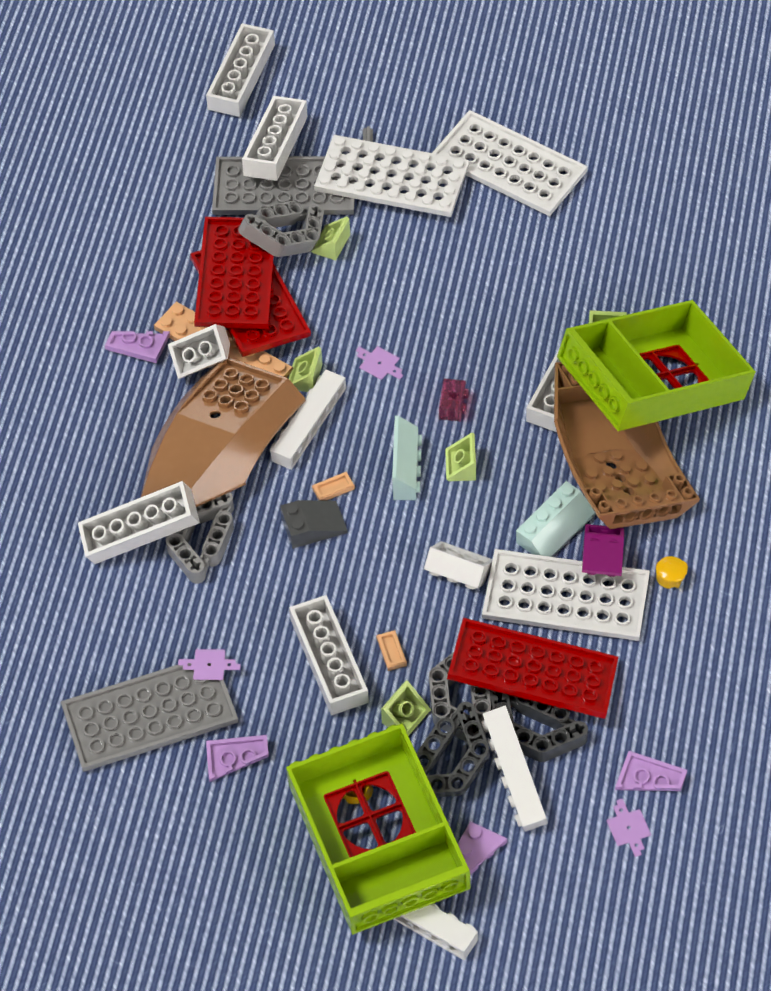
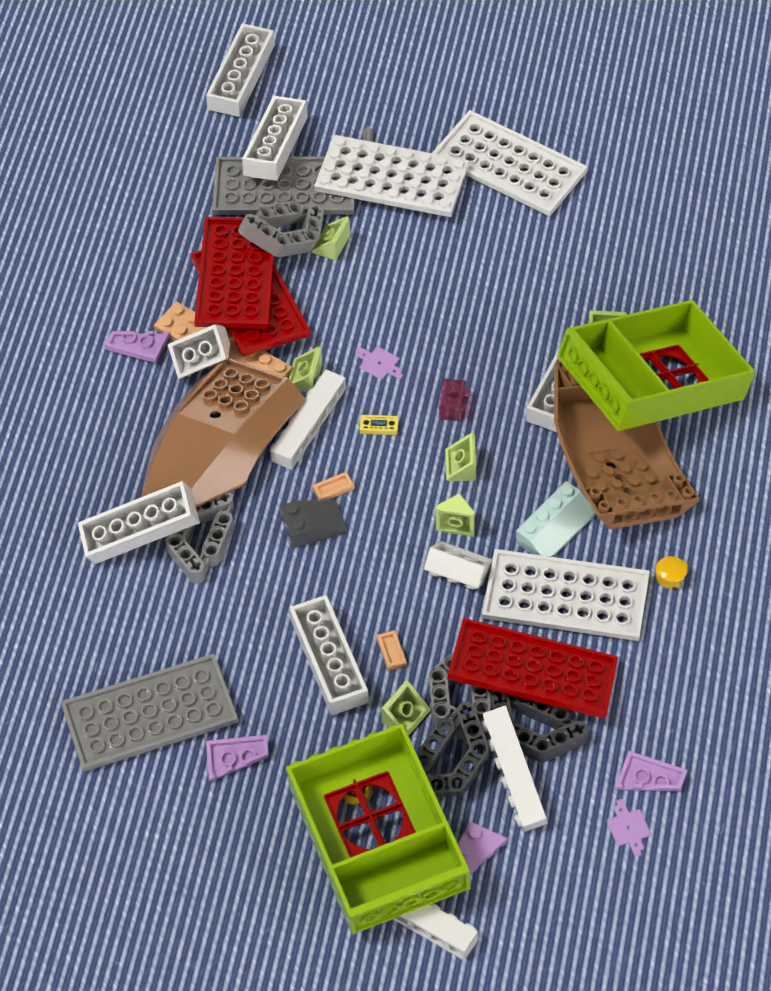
lavender piece [178,649,240,680] -> none
light aqua slope [392,416,422,500] -> none
magenta slope [582,524,624,577] -> none
none -> light yellow tile [360,415,398,435]
none -> yellowish green slope [436,493,475,537]

